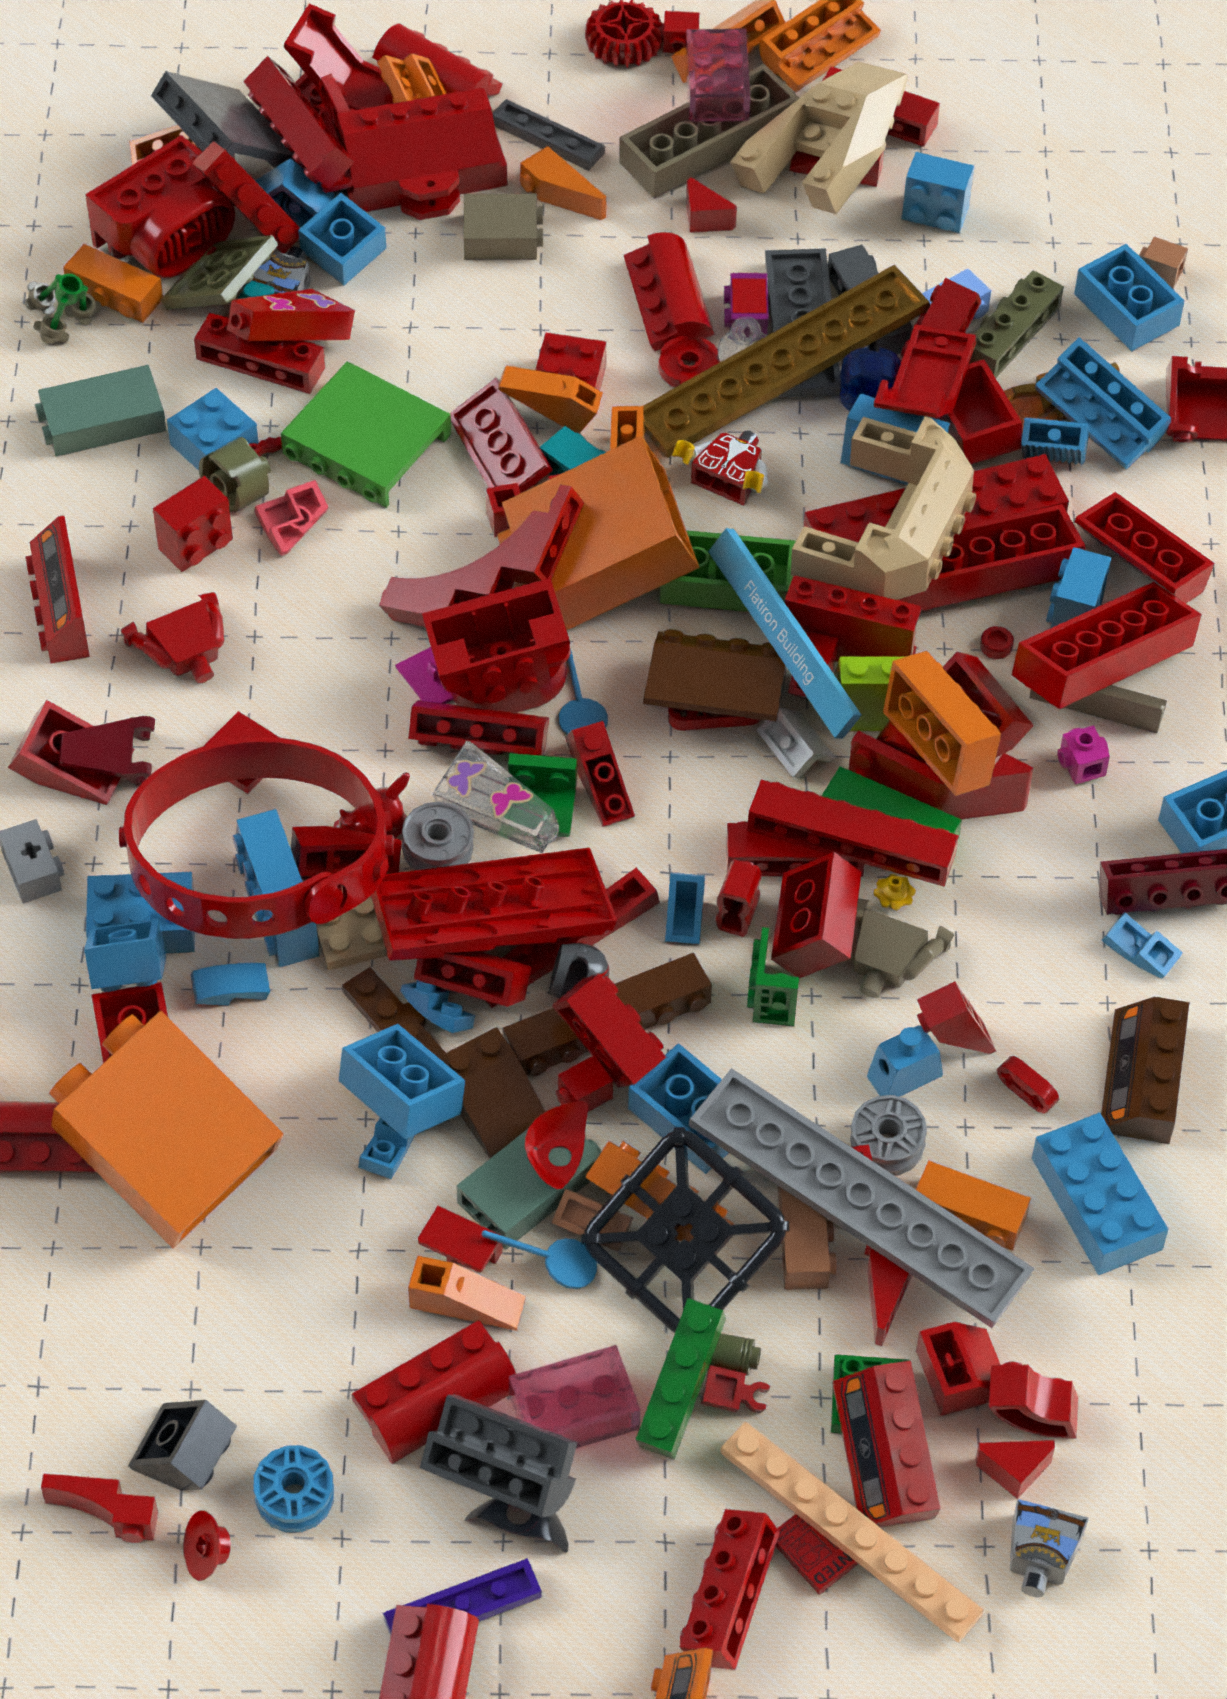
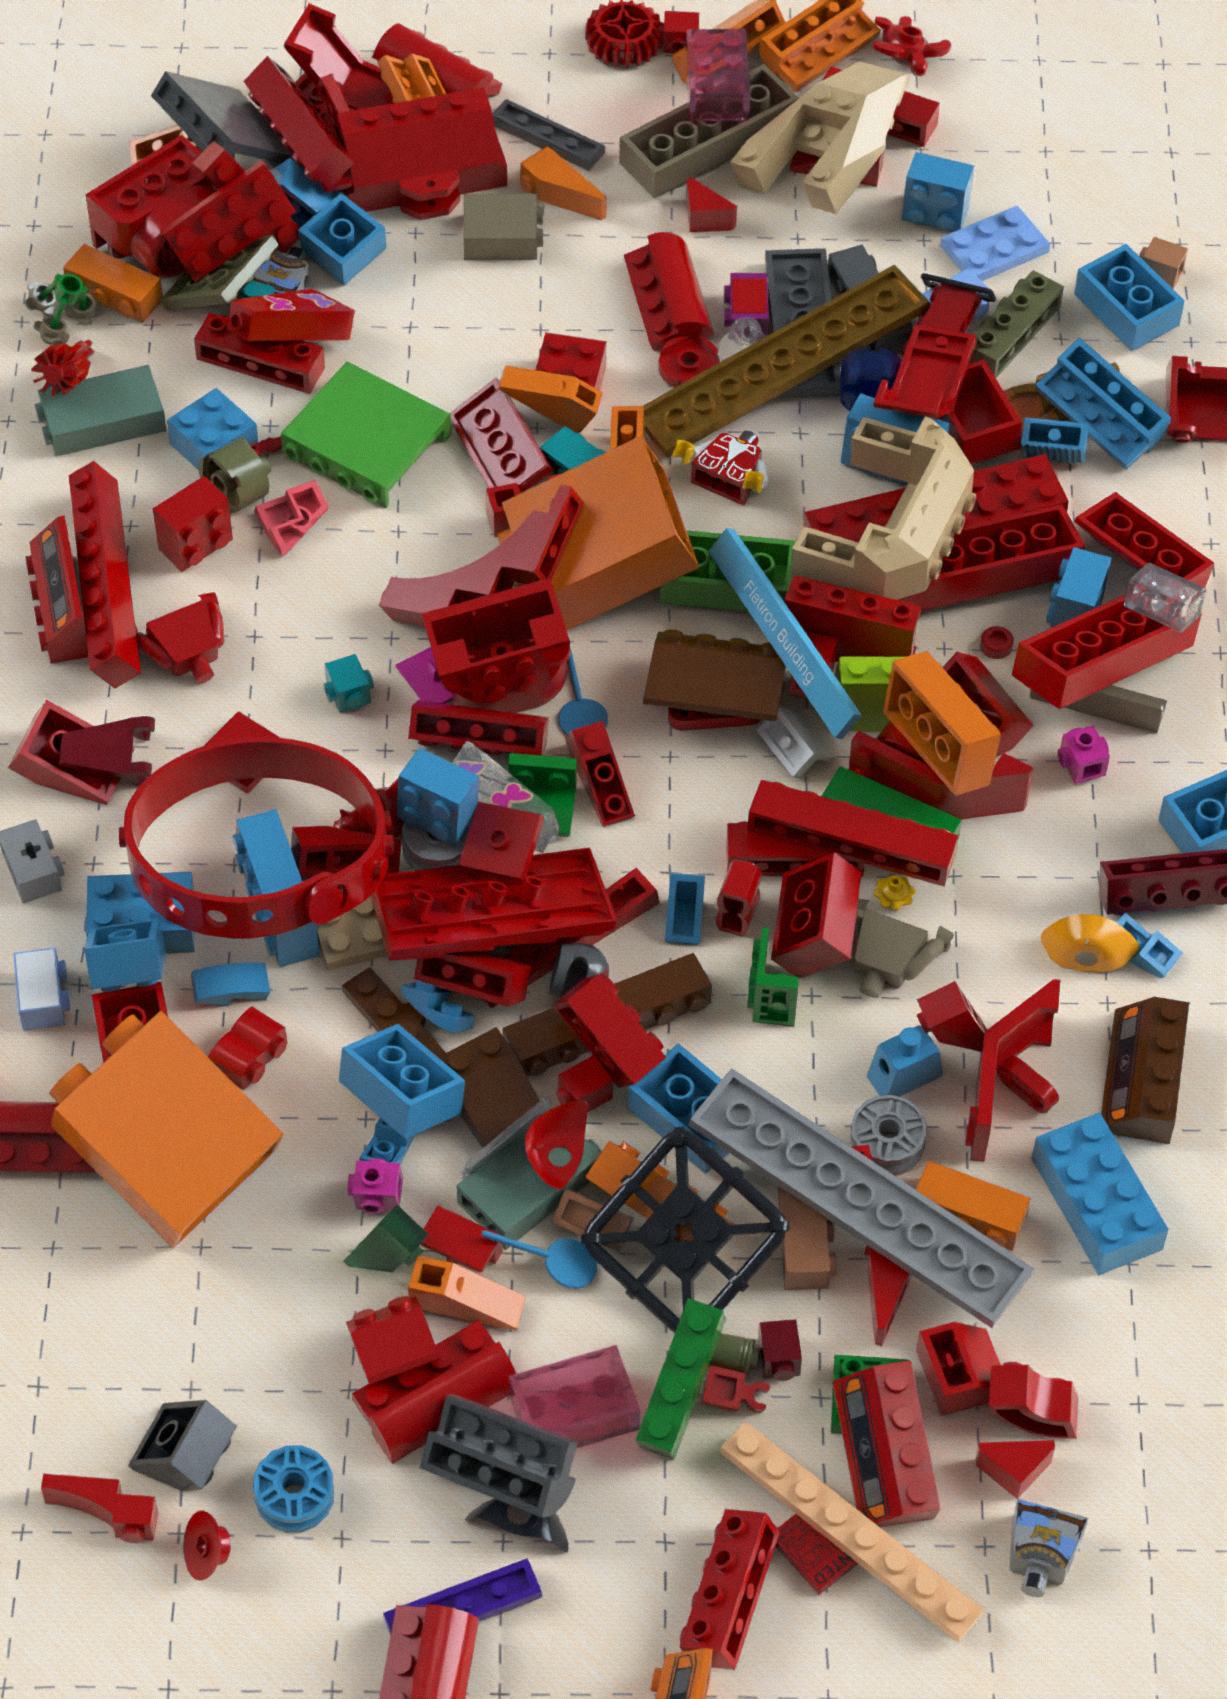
none -> brick [14,948,70,1030]
none -> red piece [31,340,94,396]
none -> red brick [69,461,141,689]
none -> red plate [160,160,296,282]
none -> red brick [208,1006,287,1090]
none -> teal brick [324,654,374,713]
none -> clear green slope [343,1204,429,1273]
none -> red slope [346,1296,440,1385]
none -> dark pink brick [347,1158,403,1214]
none -> dark azure brick [397,748,479,846]
none -> red plate [458,801,544,882]
none -> clear piece [461,1096,552,1180]
none -> dark red brick [758,1319,802,1381]
none -> red animal [872,16,952,77]
none -> black piece [921,273,996,302]
none -> light blue plate [940,205,1050,281]
none -> red windscreen [965,979,1061,1162]
none -> light orange piece [1041,914,1139,972]
none -> clear brick [1124,562,1207,633]

